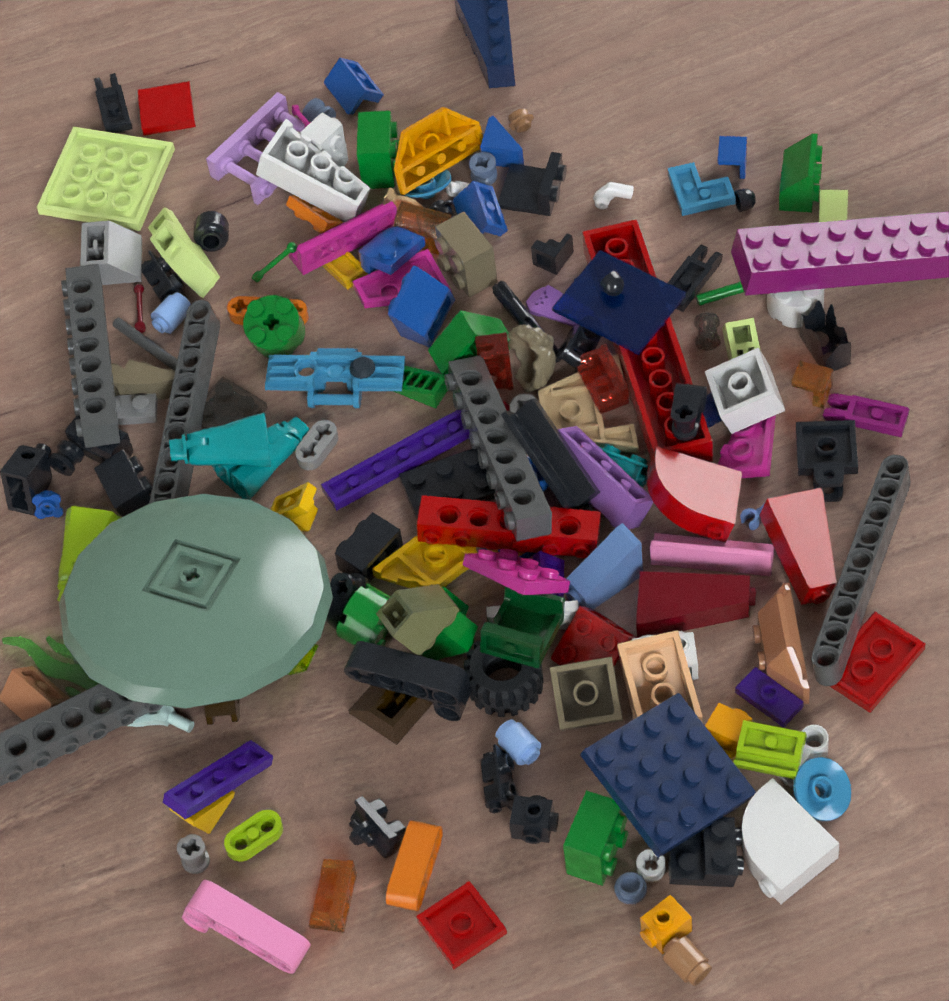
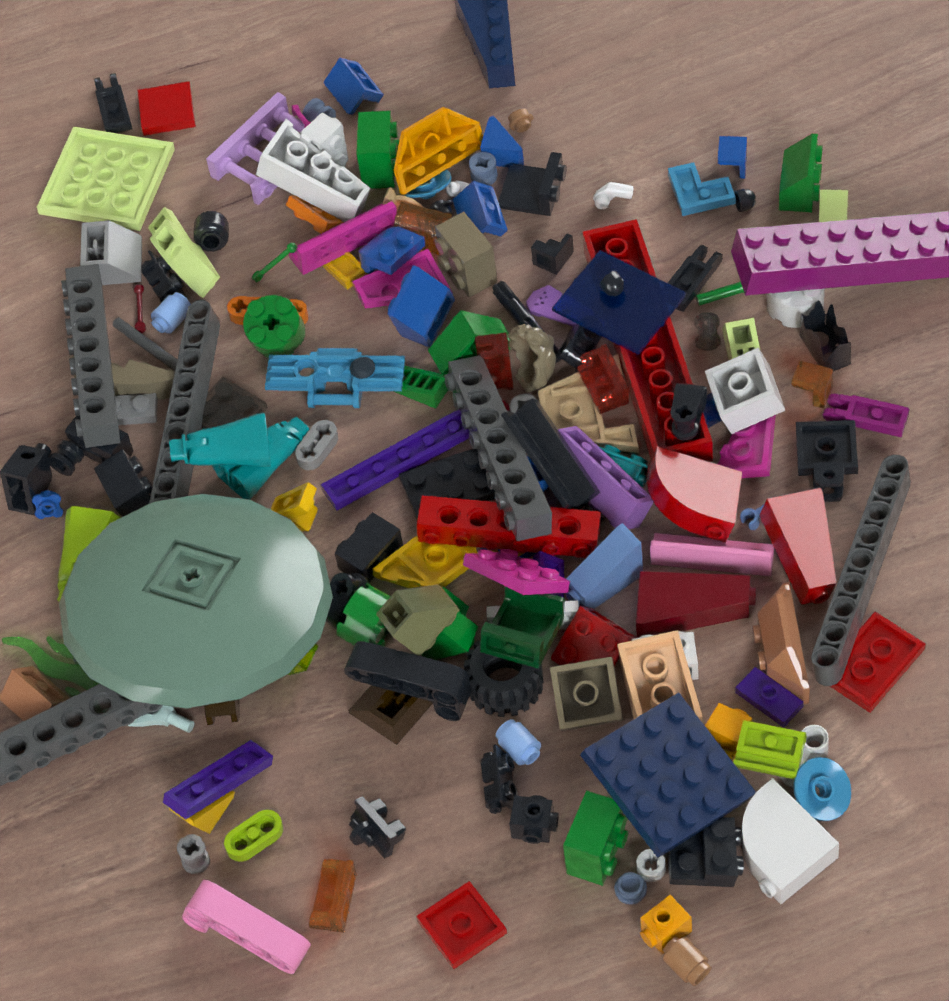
orange beam [385,820,443,912] -> none

